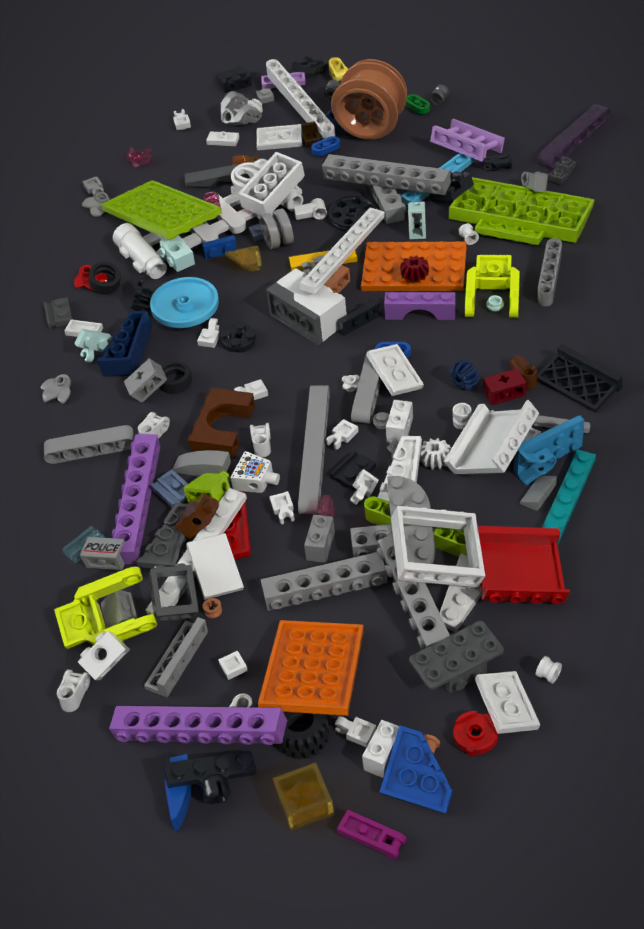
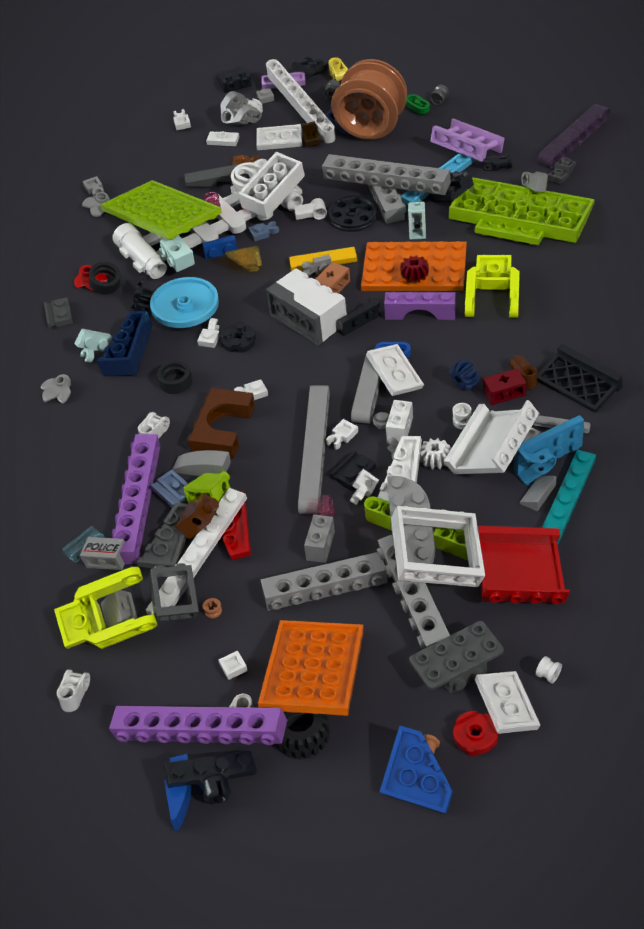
light grey beam [44,425,134,464] -> none
white tile [65,320,103,337] -> none
white brick [78,631,130,680] -> none
light grey brick [124,358,167,403] -> none
clear pink bracket [126,147,152,168] -> none
light grey fence [144,617,208,697] -> none
white tile [186,533,244,600] -> none
white torso [231,451,280,493] -> none
white piece [250,423,271,458] -> none
light grey wheel [259,208,294,250] -> none
white plate [269,491,294,524] -> none
clear yellow brick [272,762,334,831] -> none
white plate [299,208,385,294] -> none
blue plate [311,136,340,157] -> none
white plate [335,716,376,747] -> none
magenta plate [337,810,407,860] -> none
white plate [342,375,360,392] -> none
light grey brick [350,524,392,558] -> none
white brick [362,720,399,778] -> none
white wing [440,553,482,633] -> none
white bush [459,223,479,245] -> none
light aqua plate [486,295,504,311] -> none
light grey beam [537,238,562,306] -> none

